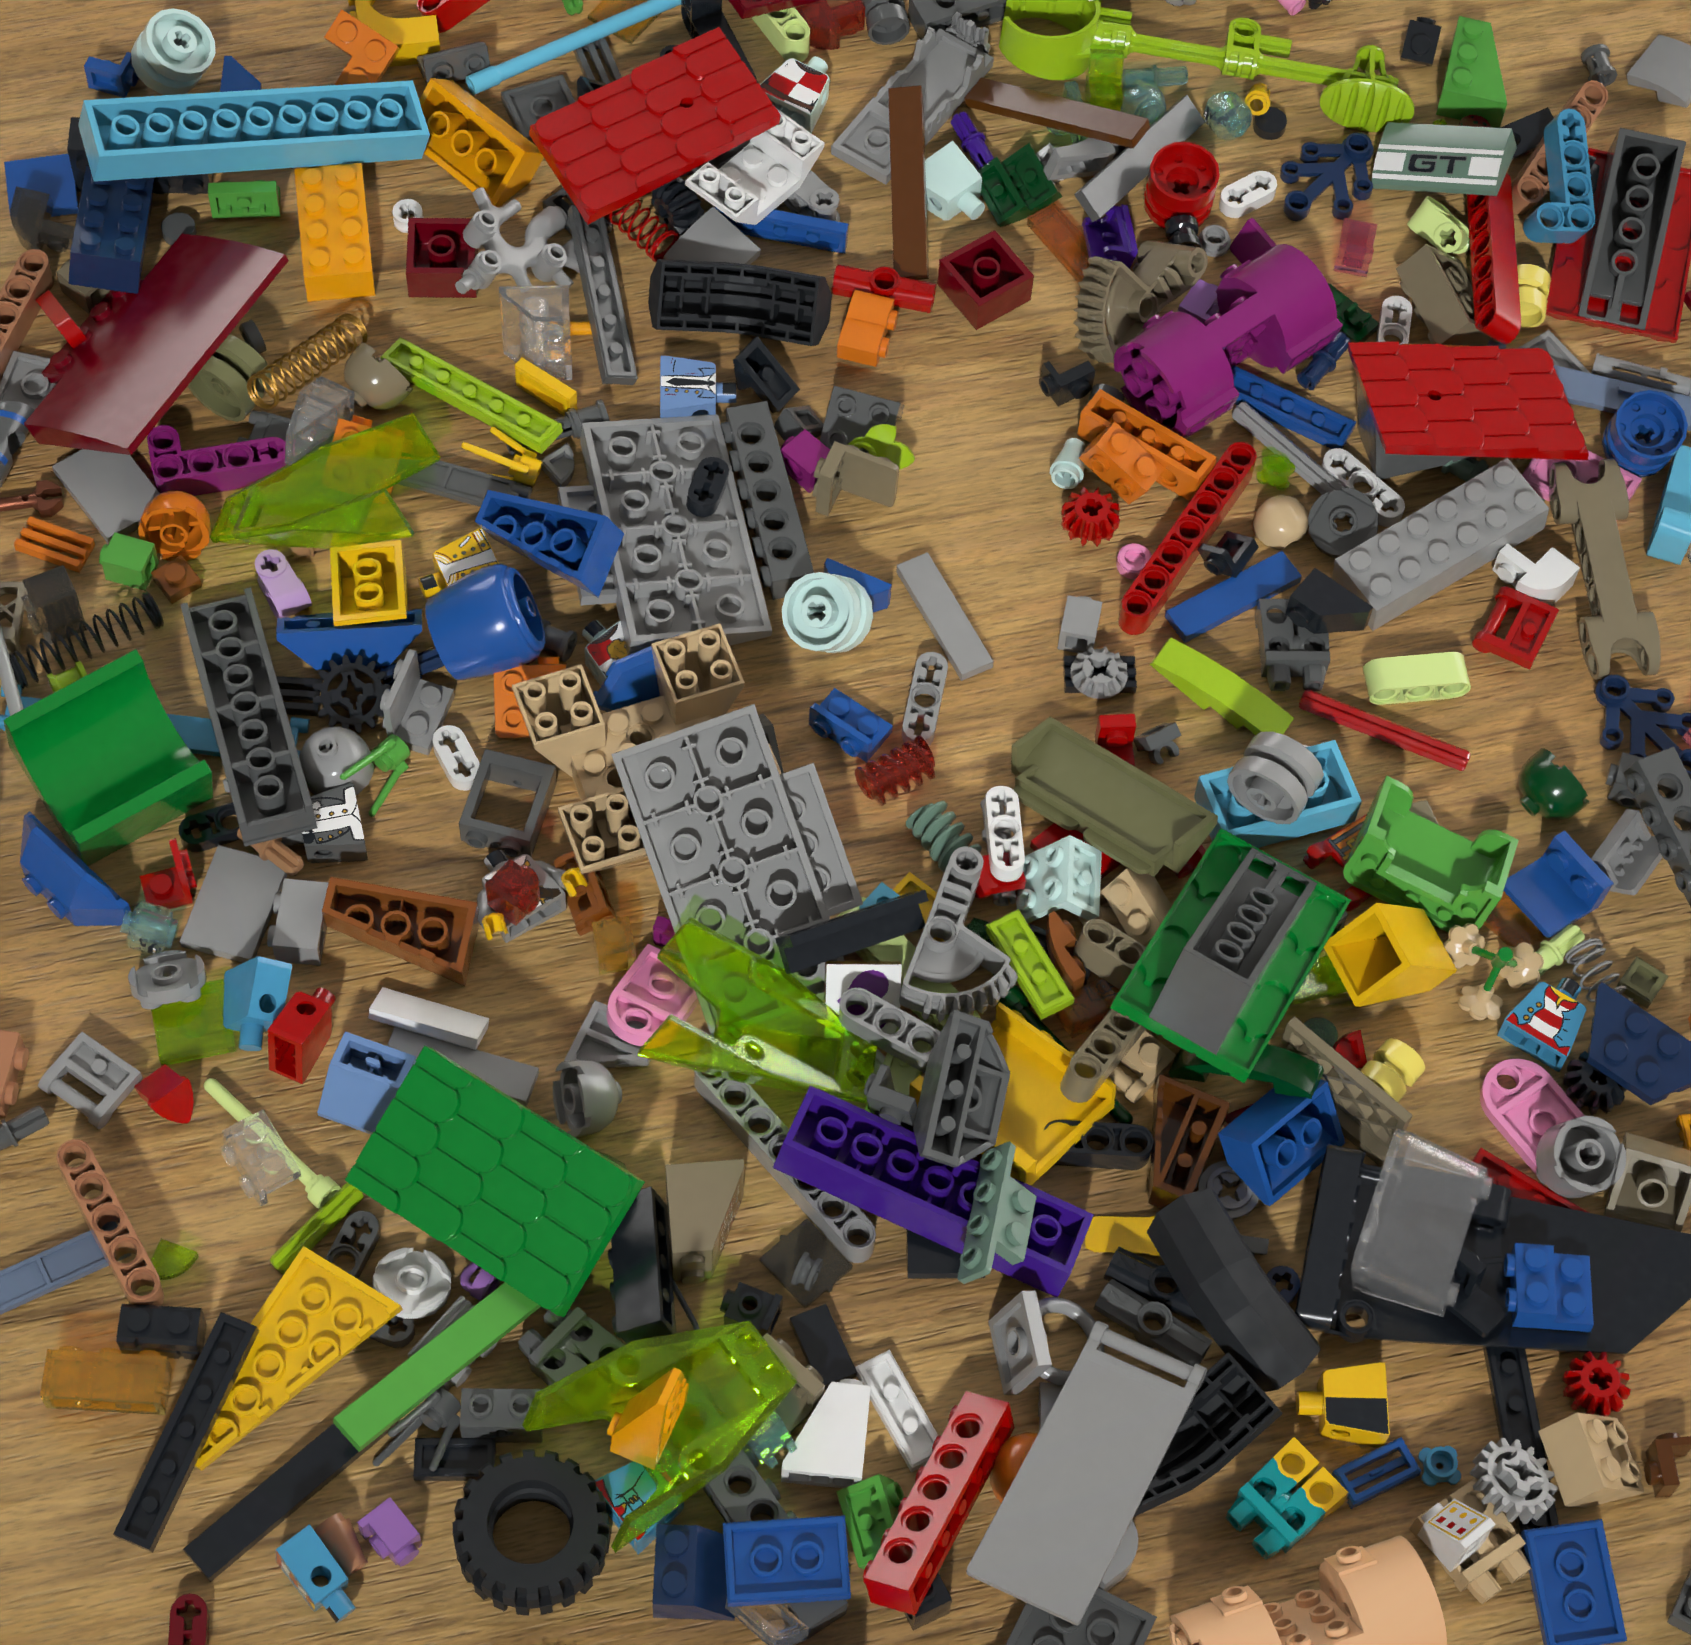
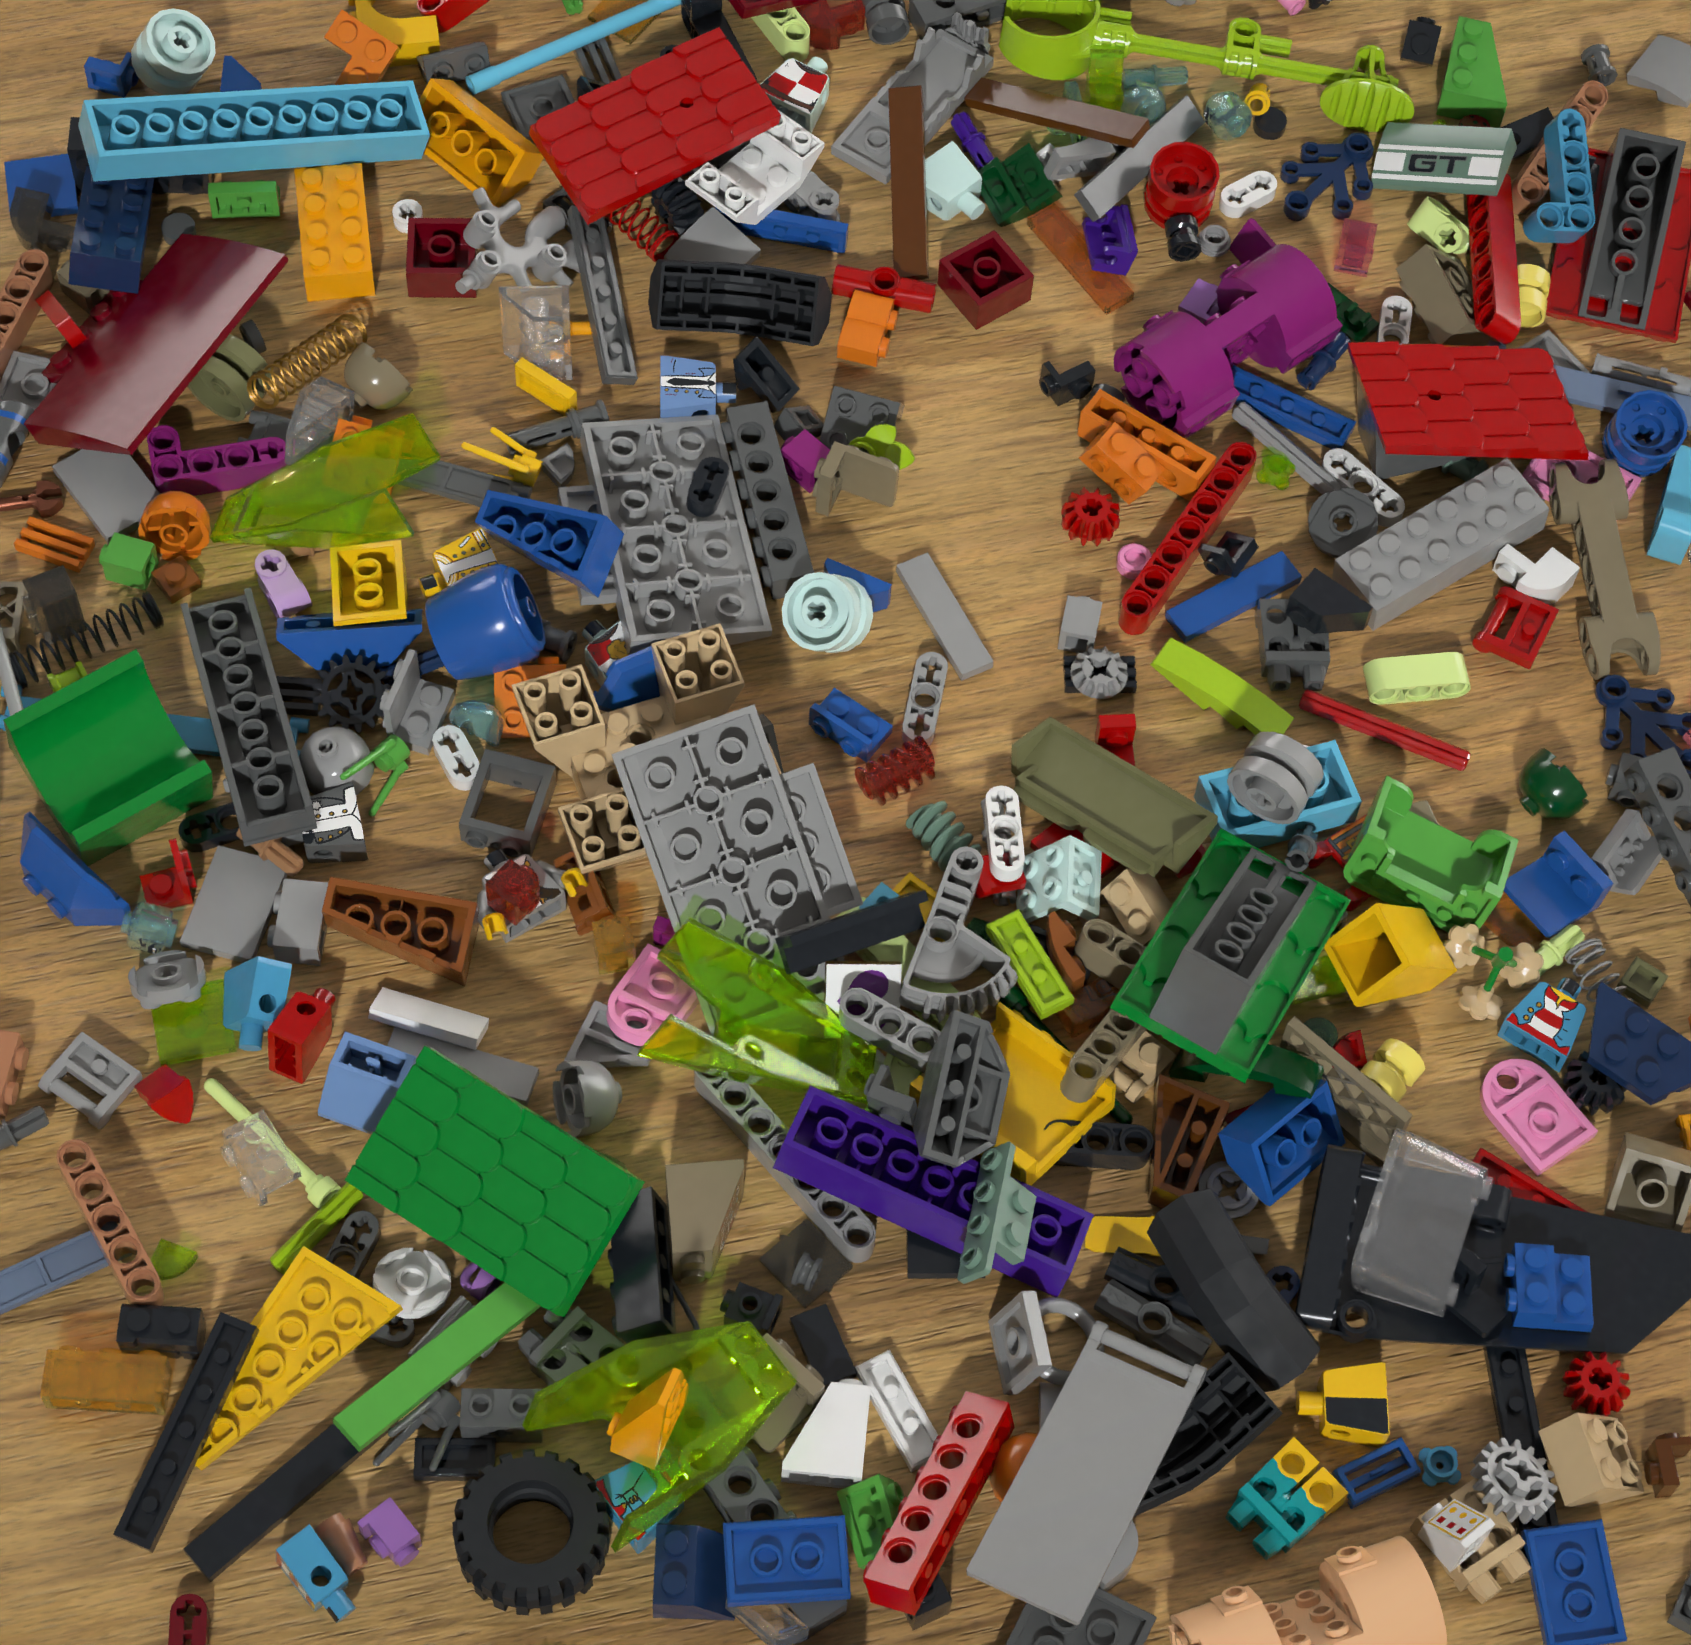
lime tile [380,337,563,454] -> none
clear light blue tile [741,1409,797,1468] -> none
light aqua cone [1050,438,1085,489] -> none
dark tan arm [1073,240,1208,363] -> none
dark grey tile [1133,722,1182,765] -> none
tan hair [1252,495,1309,549] -> none
light grey brick [1536,1116,1626,1198] -> none
none -> clear light blue hair [449,700,504,747]
none -> dark grey axle [1285,825,1318,872]

